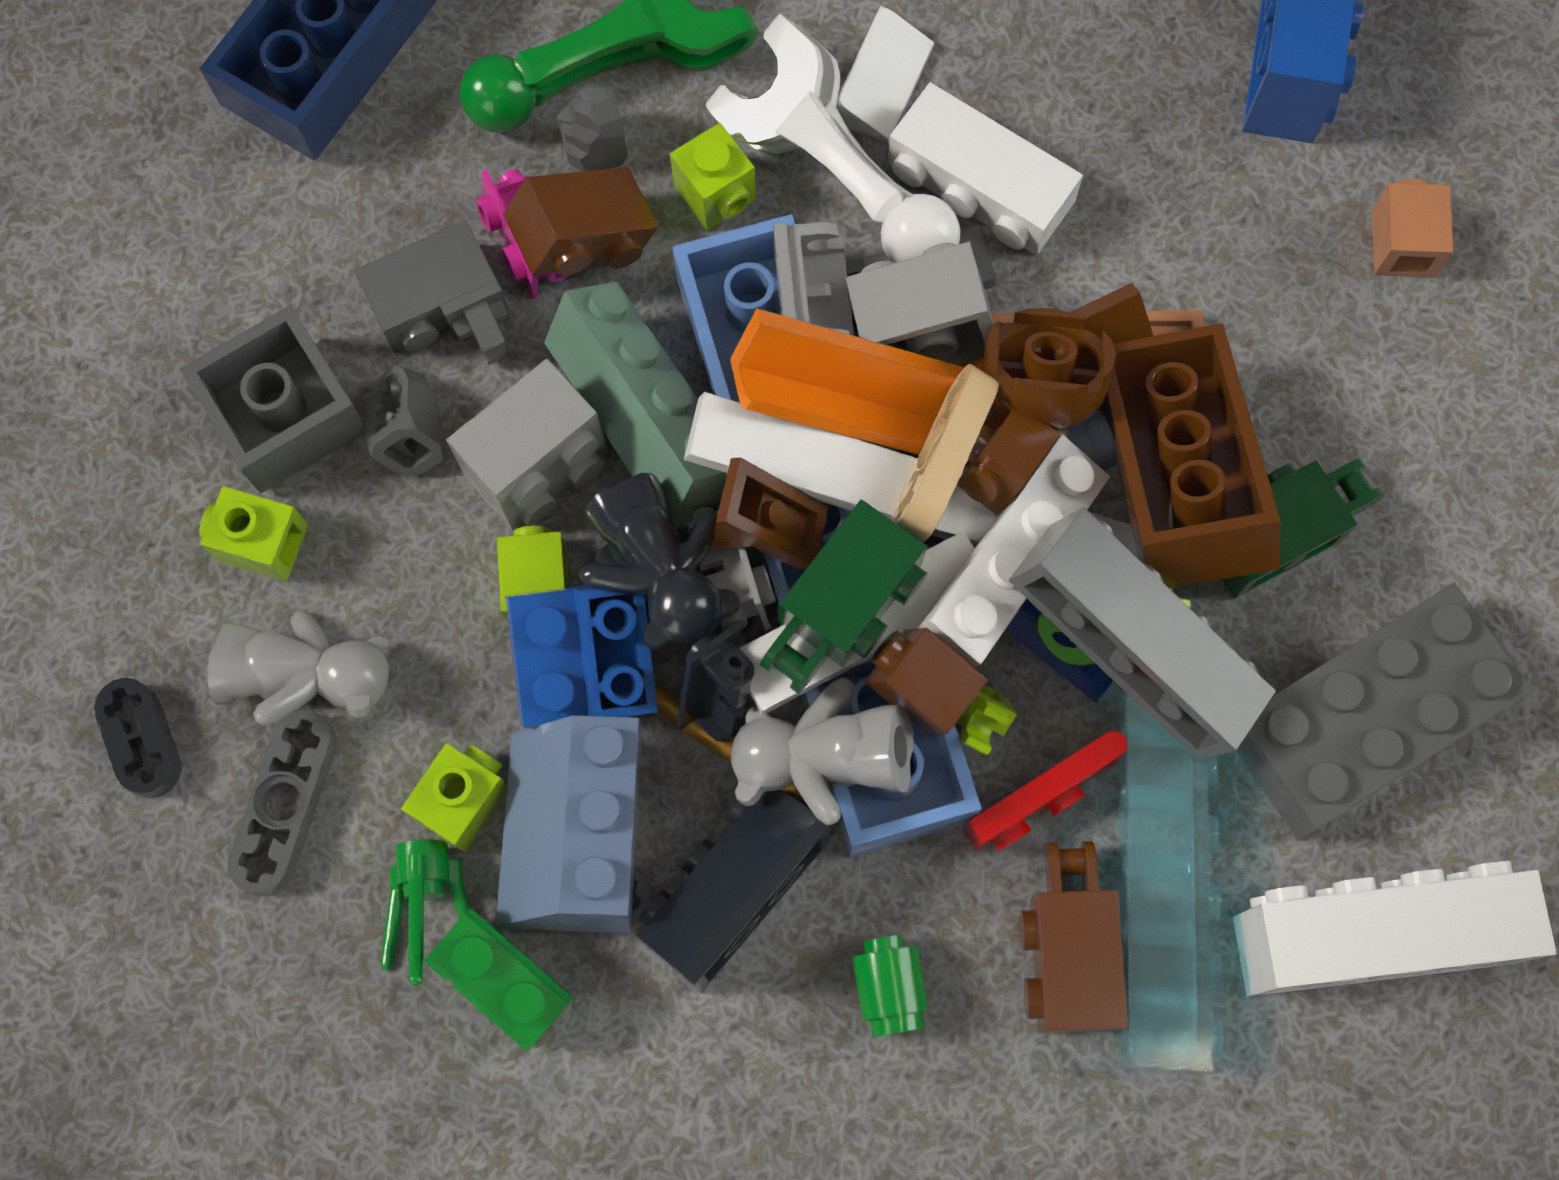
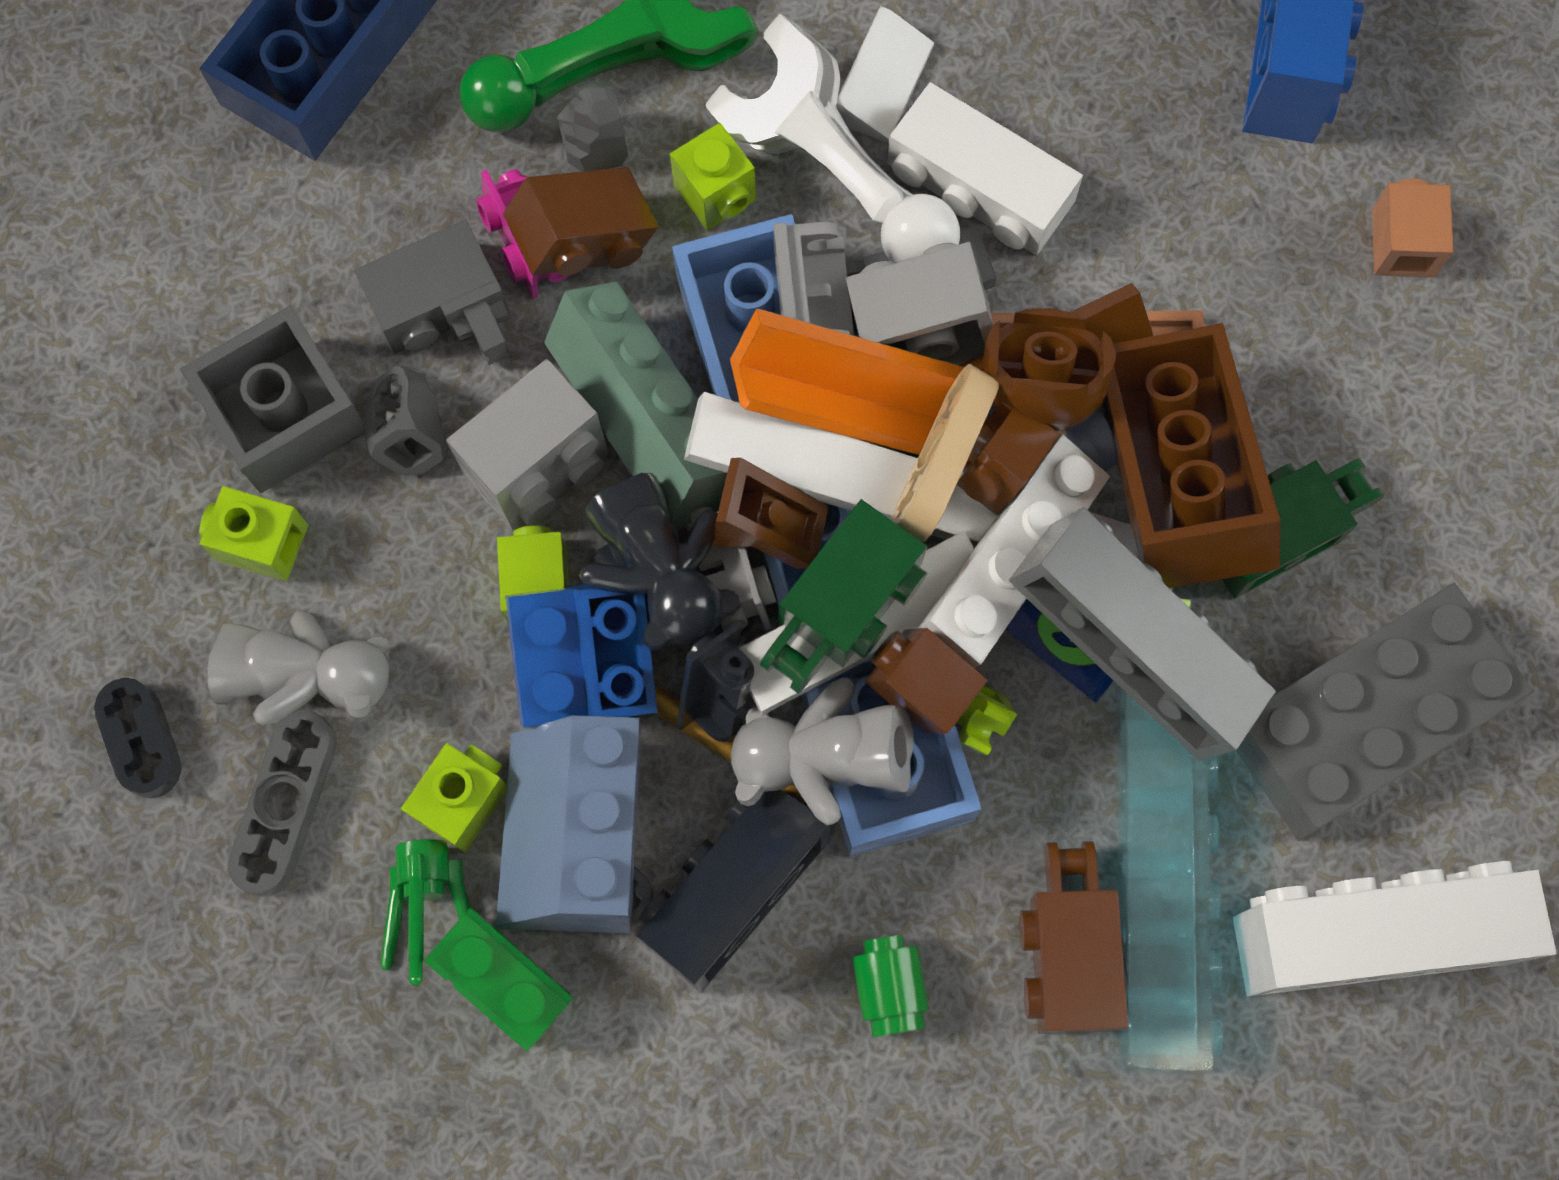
red hinge [964,731,1127,852] -> none

